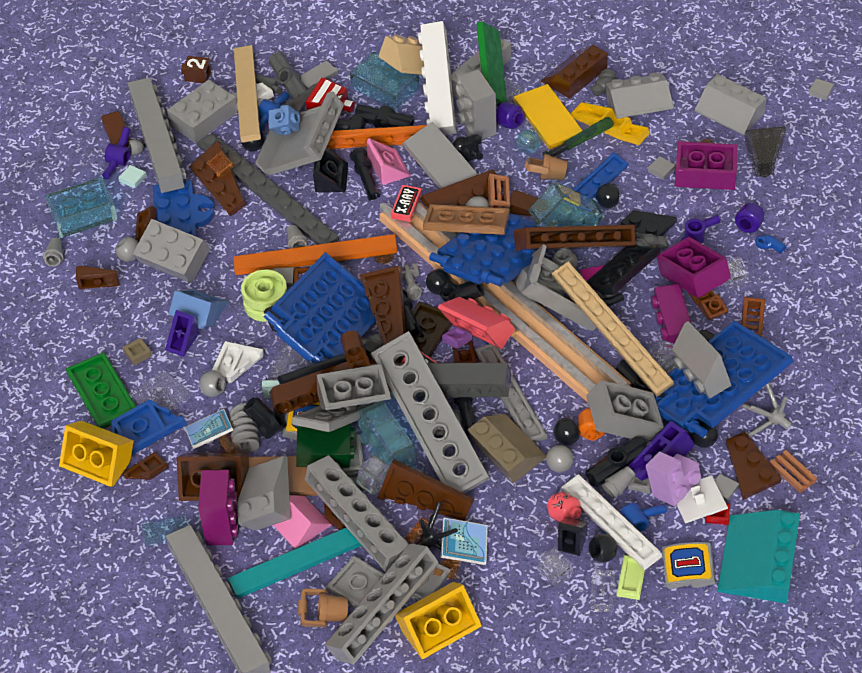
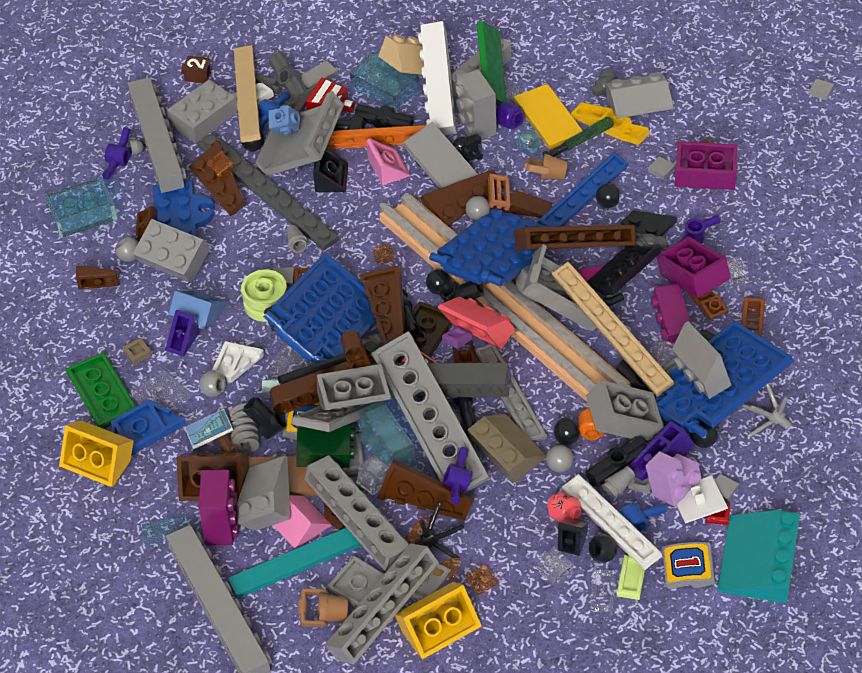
light grey cone [43,238,63,267] -> none
reddish brown slope [101,111,131,147] -> none
light aqua tile [118,165,147,188] -> none
reddish brown tile [122,452,169,480] -> none
orange tile [233,234,397,275] -> none
black pin [350,148,380,201] -> none
tile [391,185,422,222] -> none
light grey hinge [399,263,422,300] -> none
medium nougat tile [423,204,510,235] -> none
piece [441,518,488,565] -> none
clear light blue brick [528,181,605,227] -> none
reddish brown slope [541,45,608,99] -> none
light grey piece [552,249,578,269] -> none
light grey slope [695,74,767,136] -> none
reddish brown wing [726,432,781,500] -> none
dark purple head [735,203,764,233] -> none
clear smoke slope [745,126,786,177] -> none
blue arm [755,235,787,254] -> none
nougat tile [769,450,817,493] -> none
none -> dark purple piece [443,447,473,504]
none -> clear orange tile [465,565,497,595]

